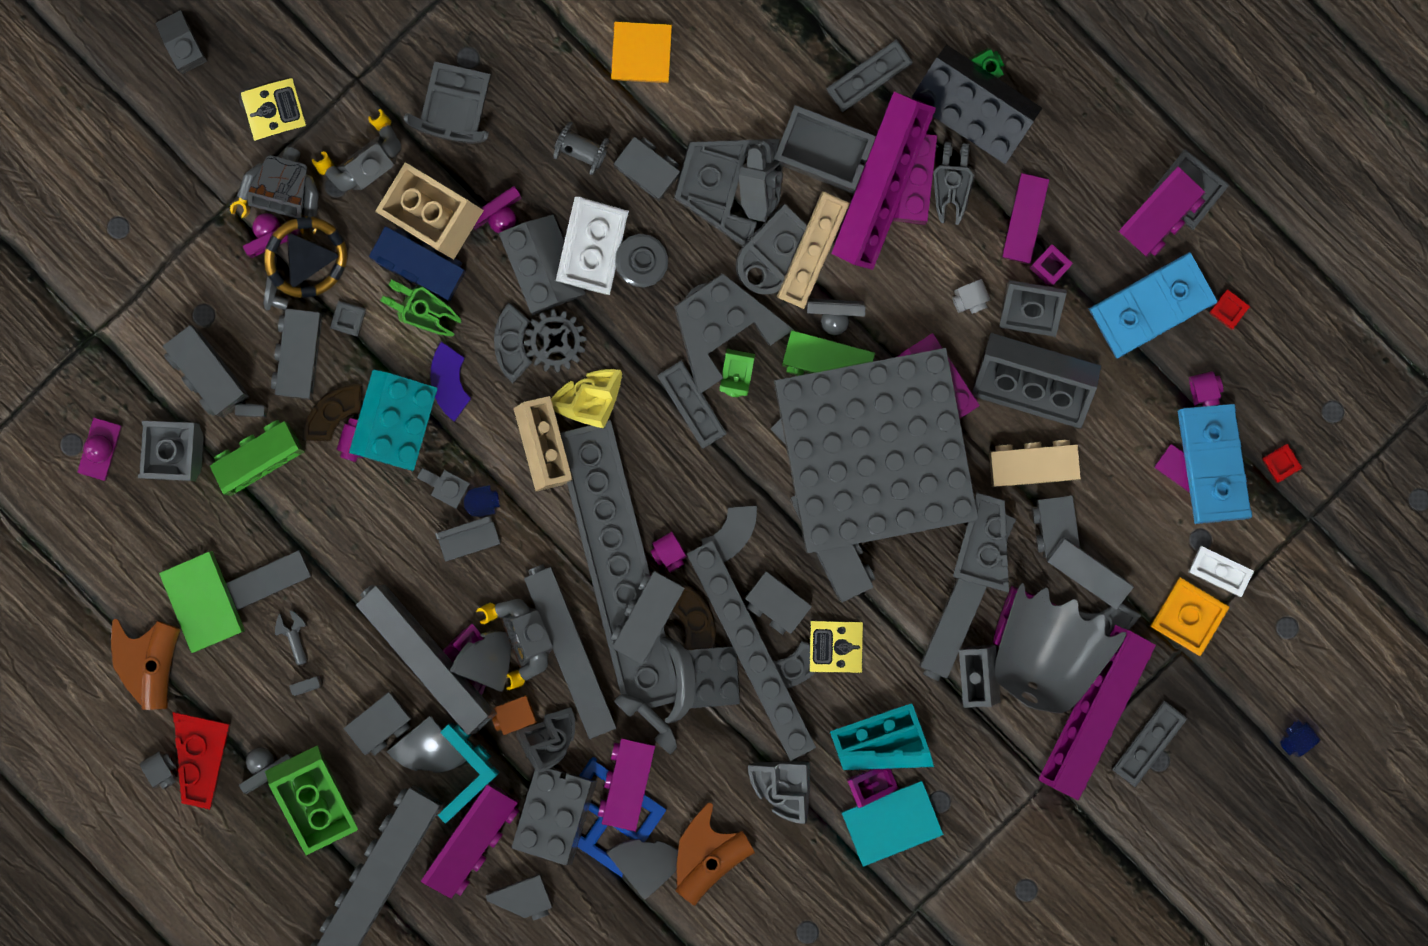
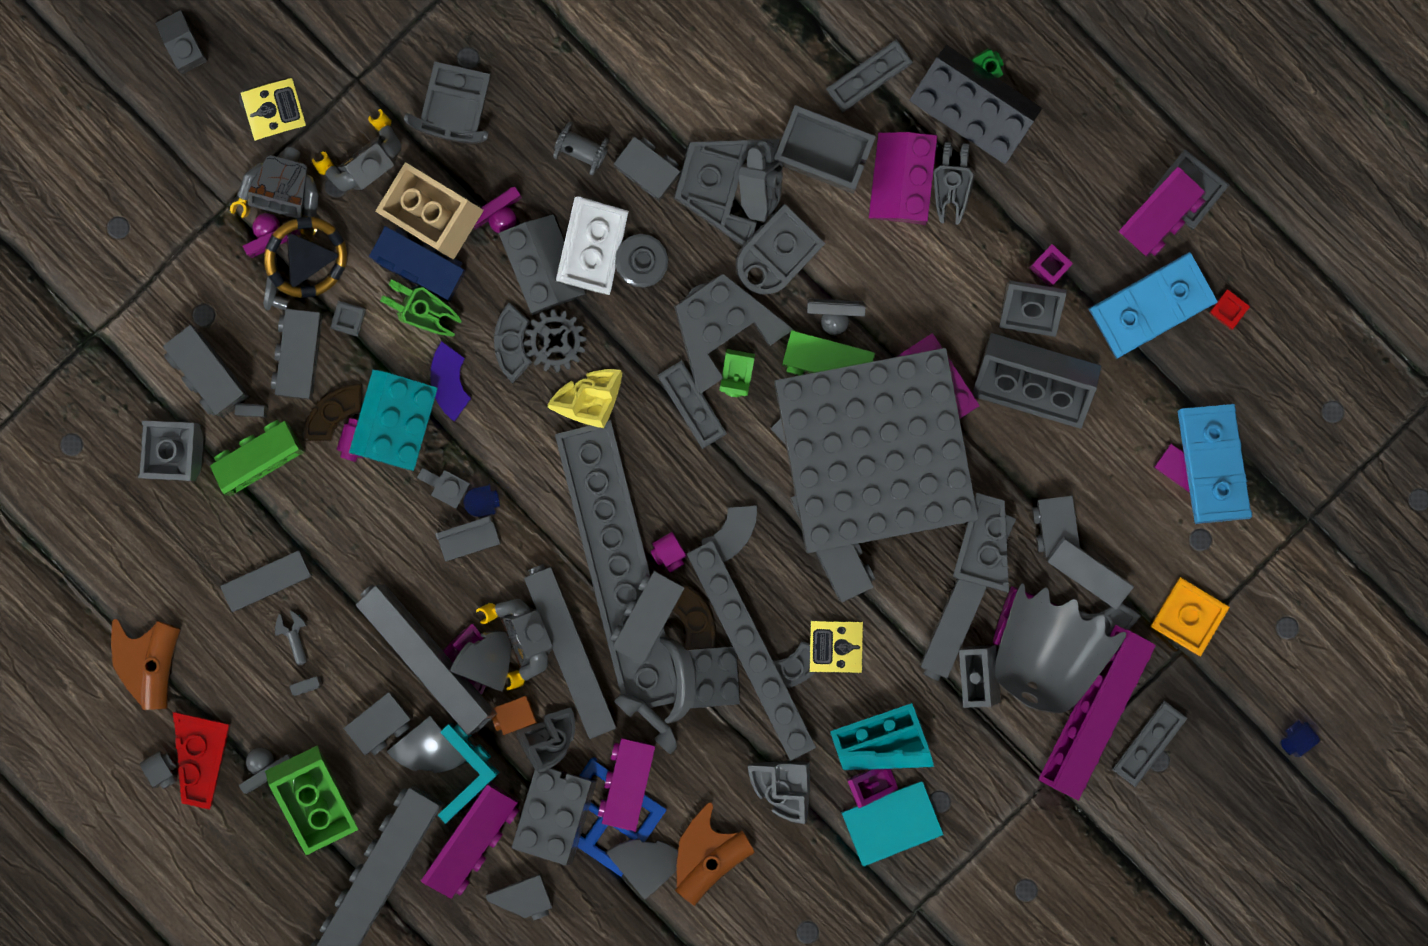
magenta tile [77,418,123,481] -> none
bright green tile [159,551,245,653] -> none
tan brick [514,396,572,491] -> none
light orange tile [611,22,672,83] -> none
dark grey brick [745,572,812,635] -> none
tan tile [777,191,850,309] -> none
magenta brick [831,92,936,270] -> none
light grey plate [952,279,991,314] -> none
tan brick [989,440,1081,487] -> none
magenta tile [1002,173,1049,264] -> none
white plate [1188,546,1254,597] -> none
magenta plate [1189,371,1223,407] -> none
red tile [1262,444,1302,483] -> none

